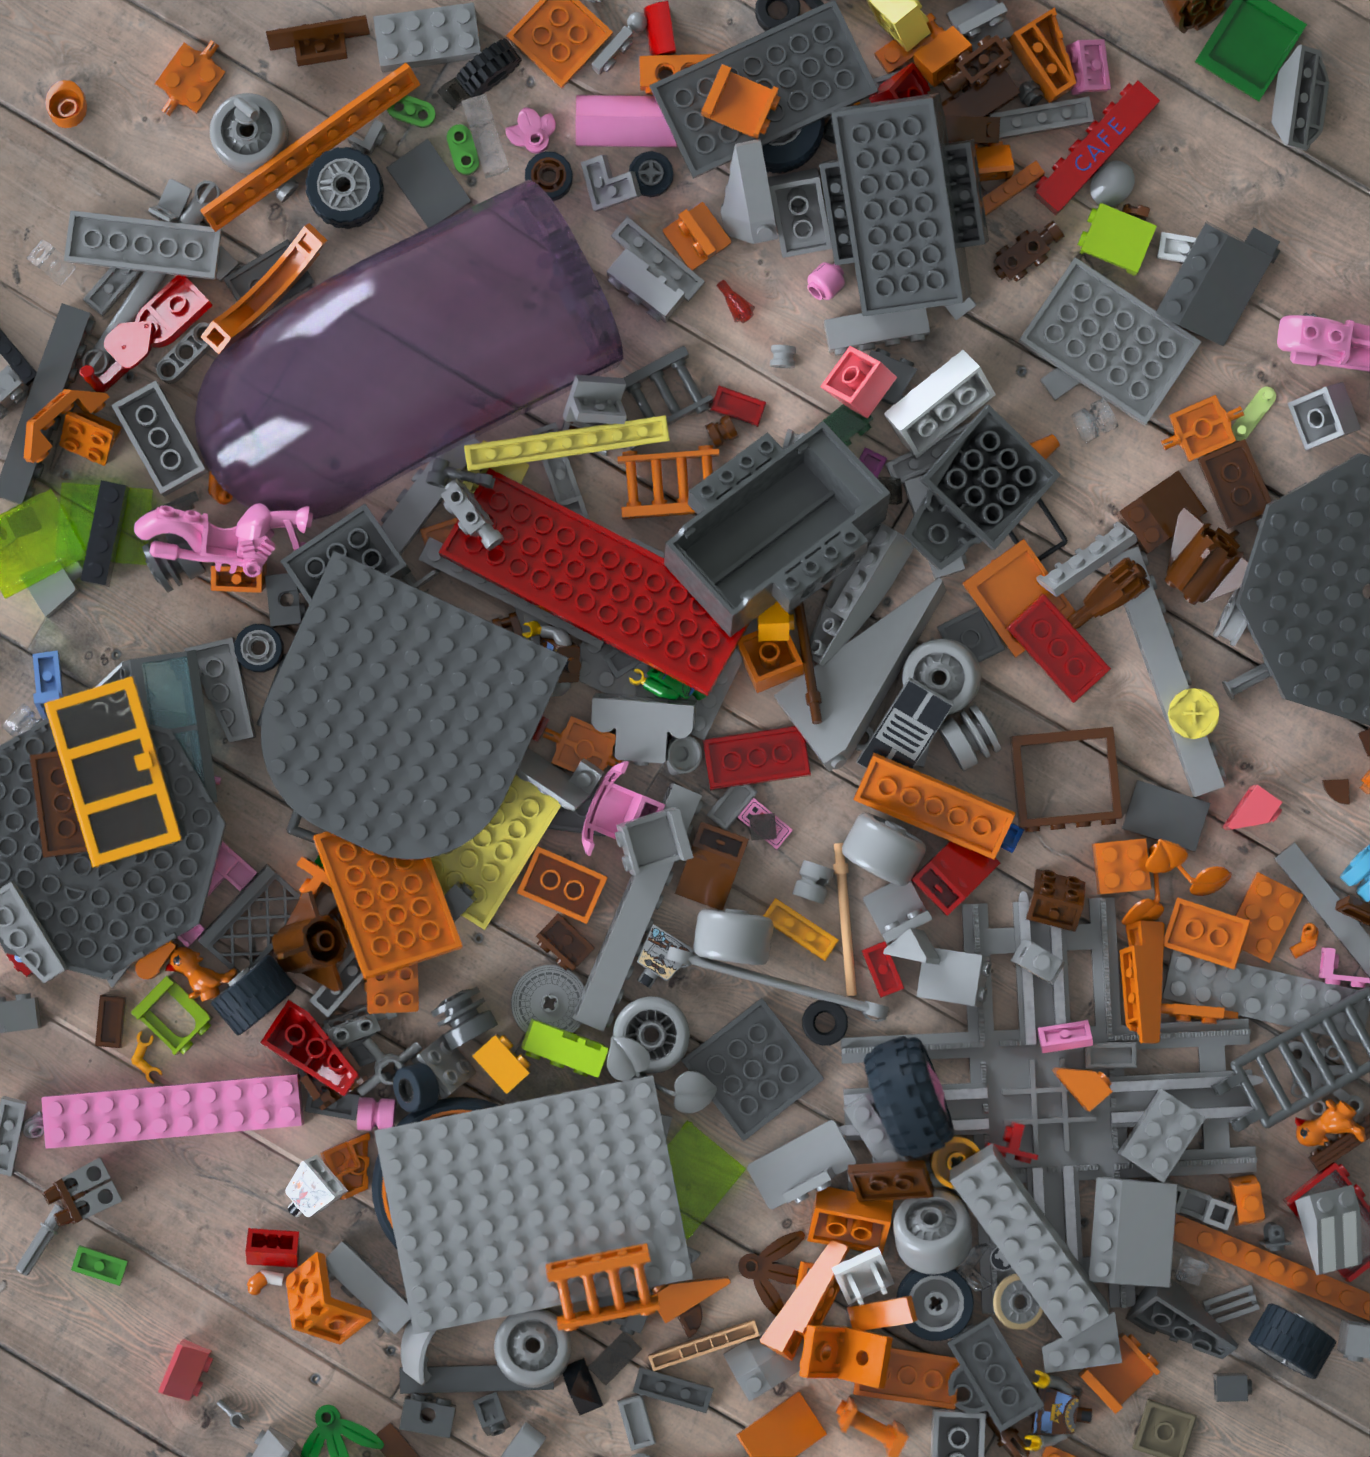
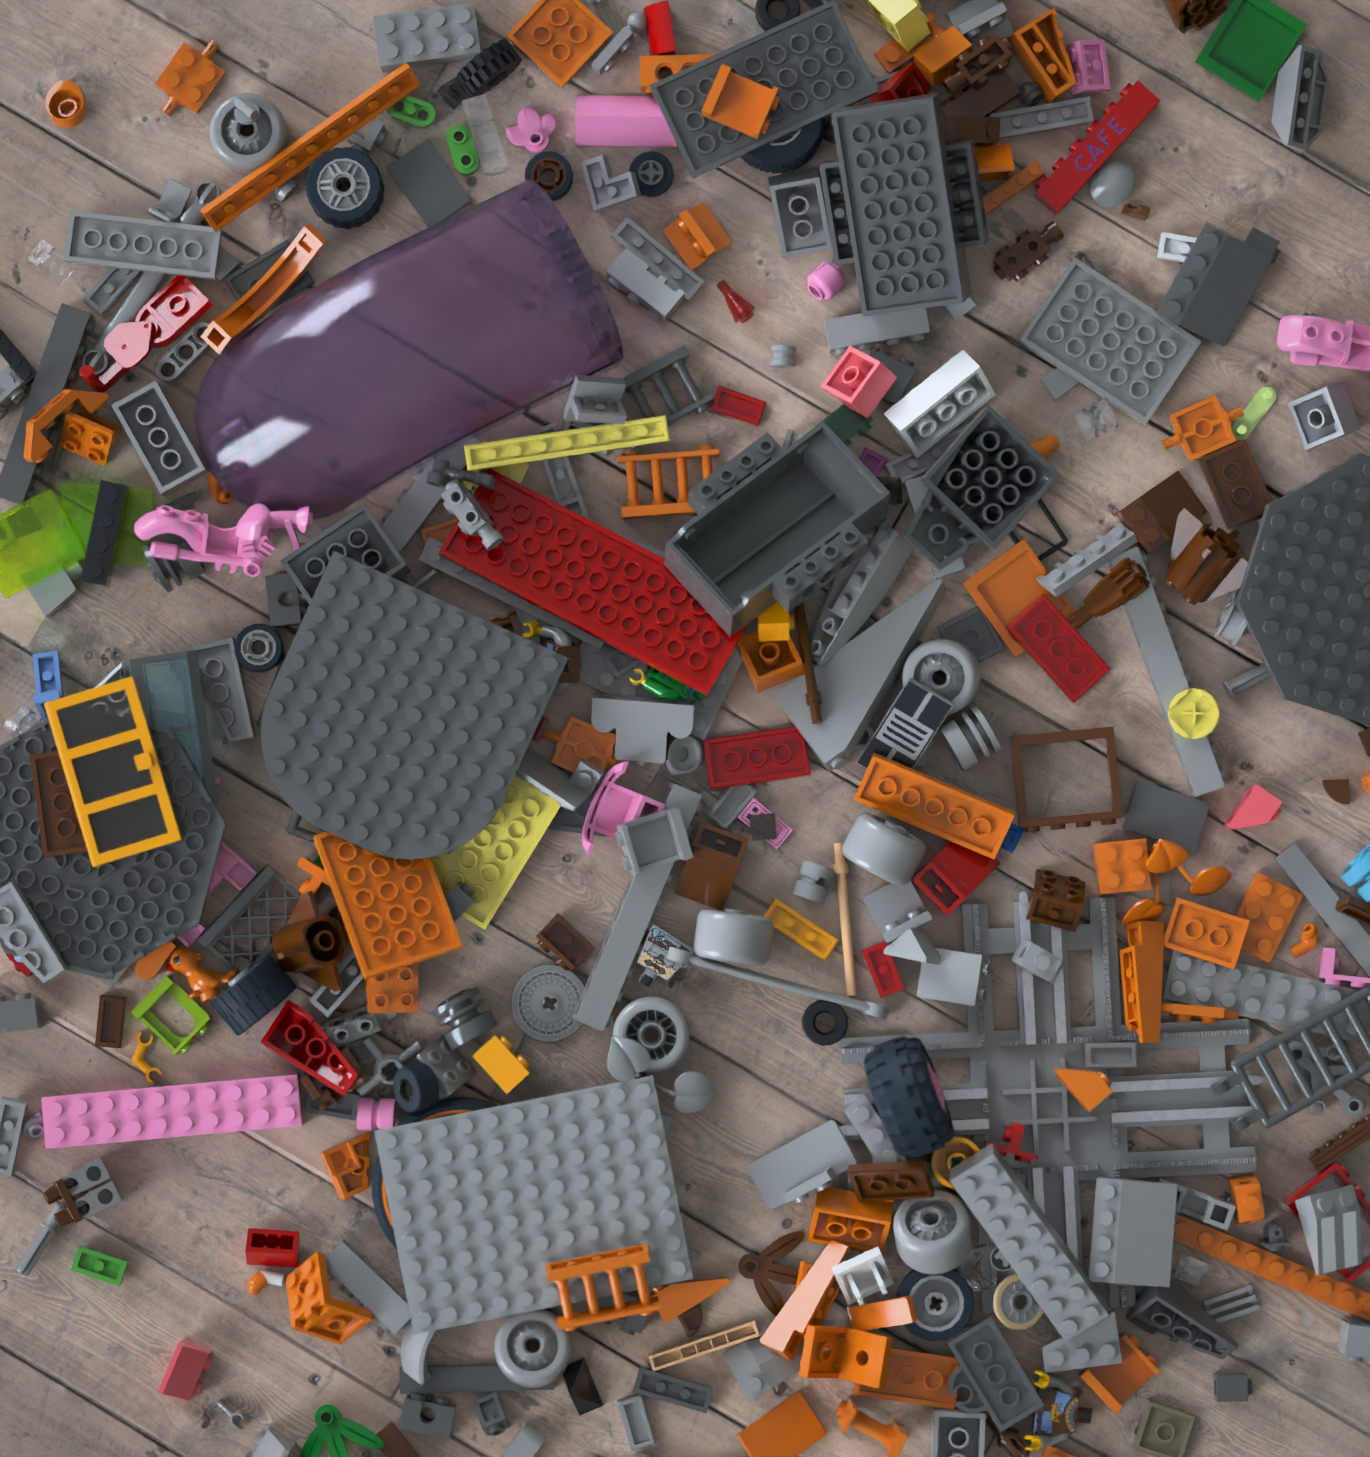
orange brick [211,561,267,593] -> none
reddish brown bracket [266,15,370,67] -> none
white torso [286,1155,348,1217] -> none
orange brick [517,846,608,924] -> none
lime wedge [521,1018,609,1078] -> none
clear smoke plate [588,1332,642,1385] -> none
clear neon green piece [667,1120,746,1240] -> none
dark grey plate [681,998,824,1141] -> none
reddish brown wheel [705,415,739,448] -> none
light grey wedge [720,139,778,244] -> none
bright pink plate [1038,1020,1093,1053] -> none
lime panel [1077,203,1157,276] -> none
light grey brick [1118,1089,1206,1183] -> none
black wheel [1248,1303,1336,1379] -> none
orange animal [1295,1099,1366,1147] -> none

